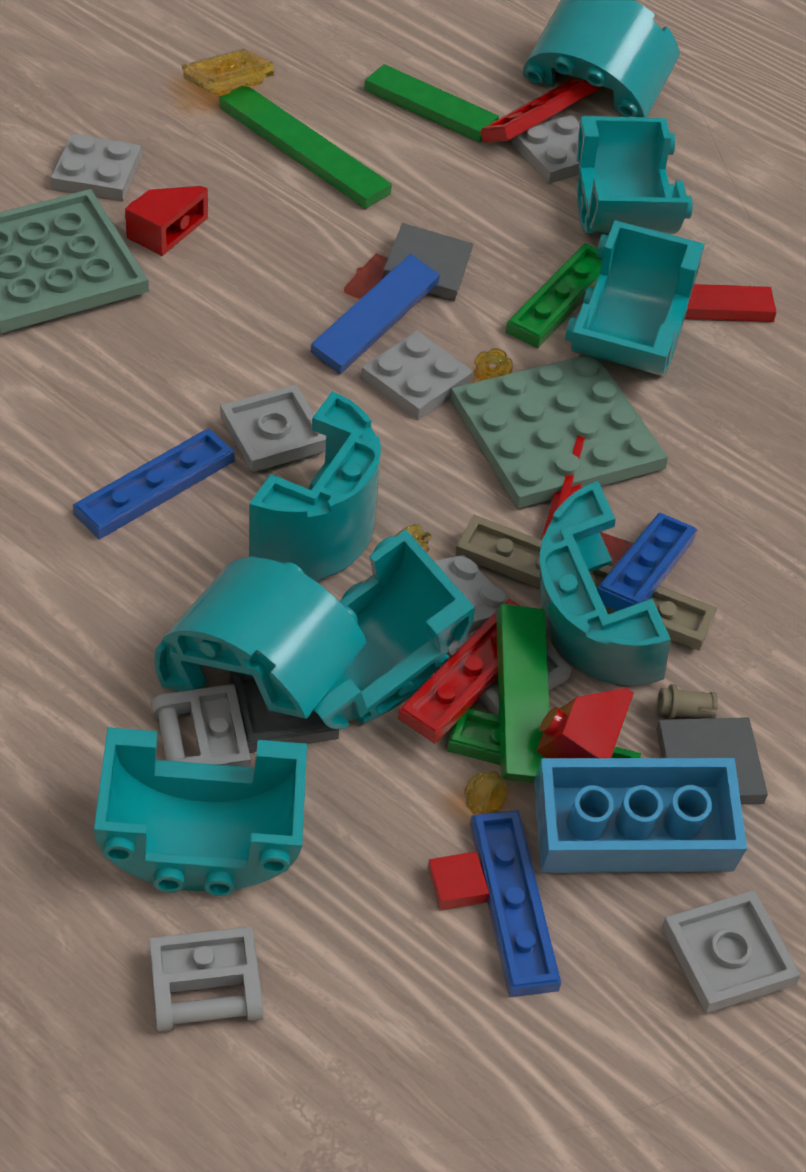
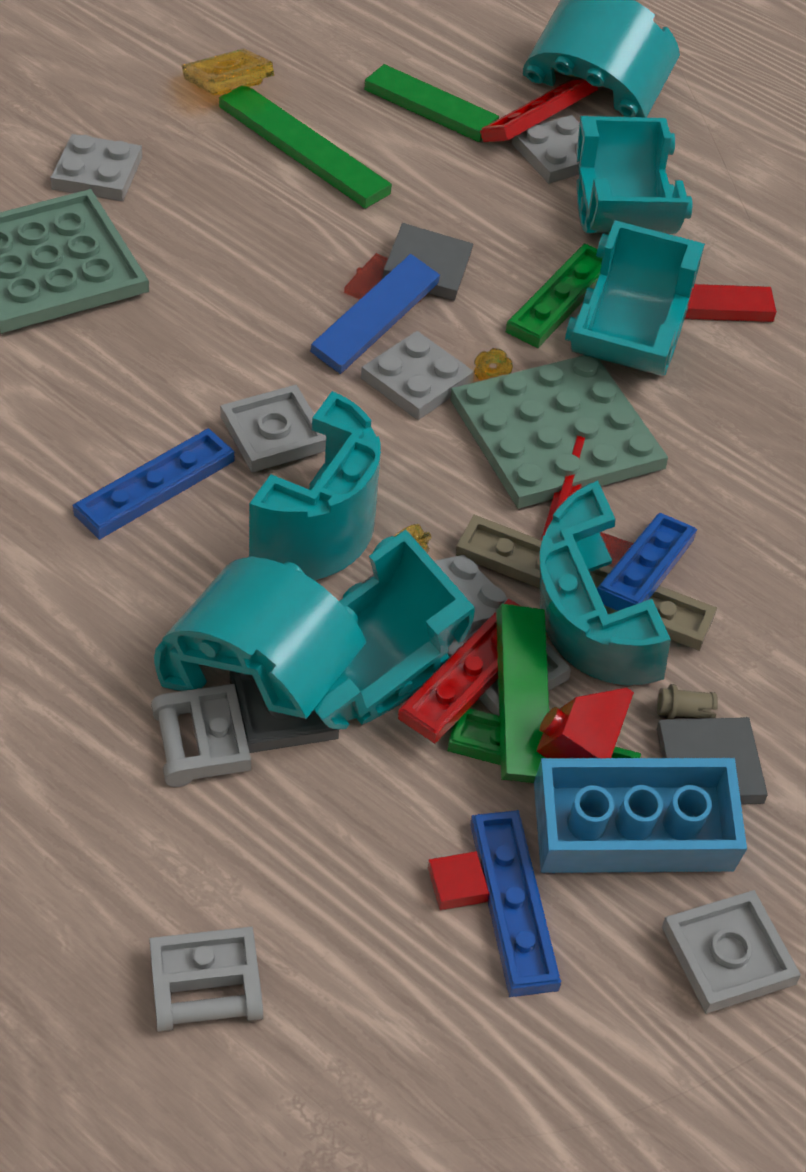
teal cylinder [94,727,307,896] -> none
red slope [125,186,208,256] -> none
clear yellow plate [464,771,508,815] -> none

